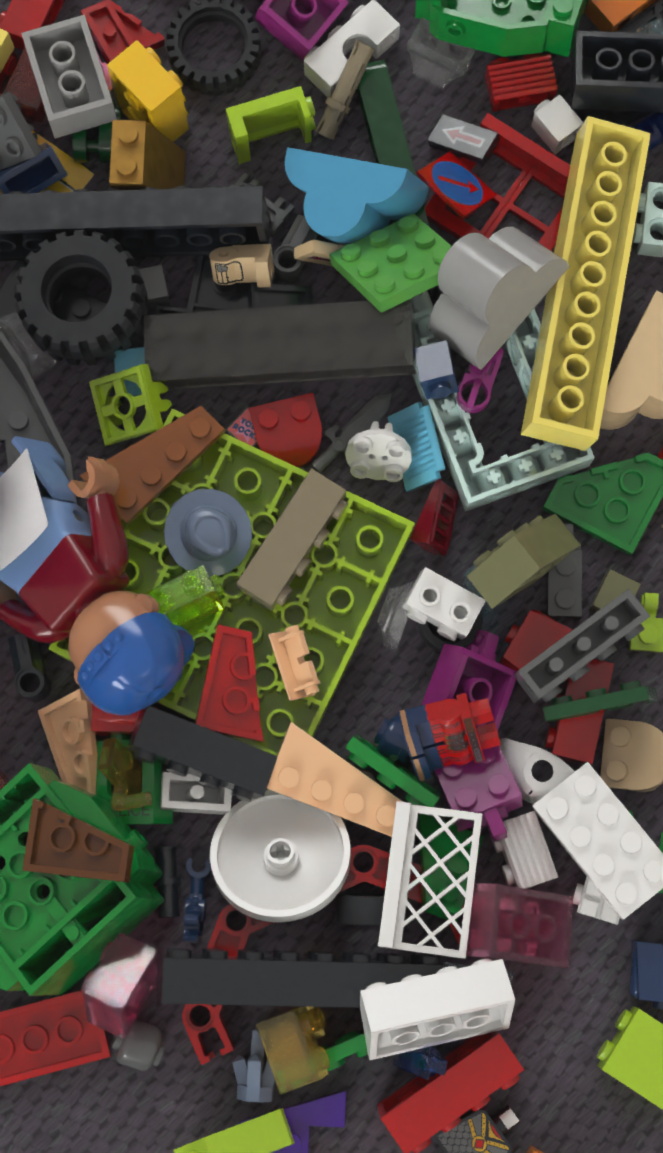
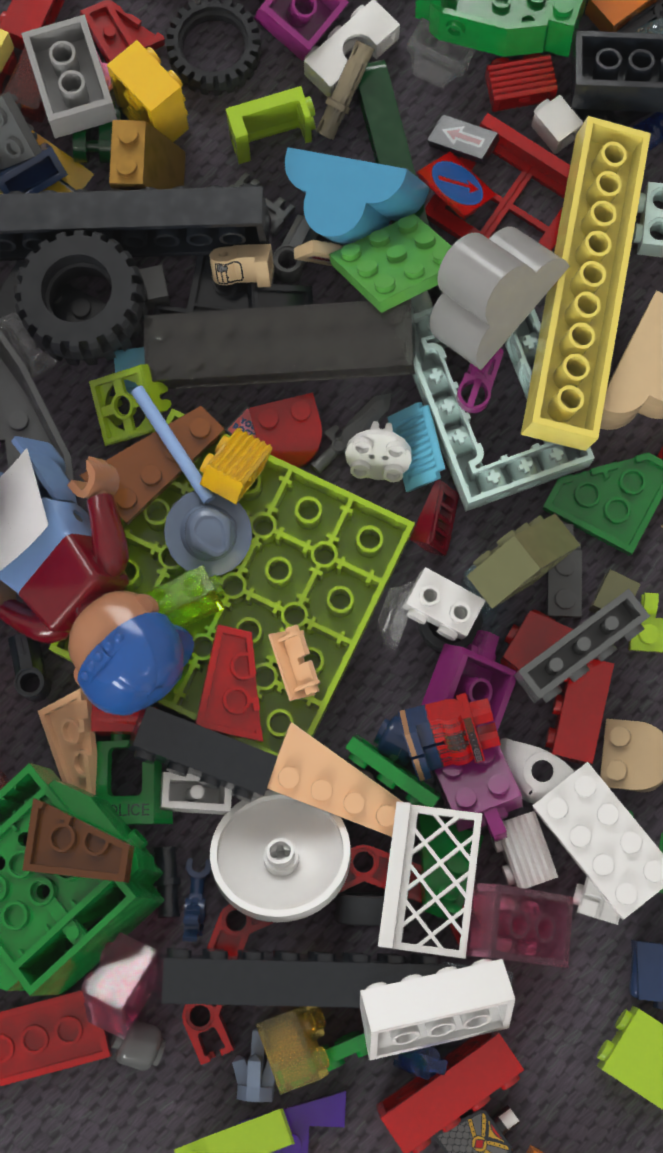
clear yellow plate [98,737,152,811] -> none
dark tan brick [236,468,348,611] -> none
brick [414,340,459,400] -> none
dark green wing [543,681,659,722] -> none
none -> light blue piece [131,385,215,504]
none -> yellow brick [200,428,272,505]

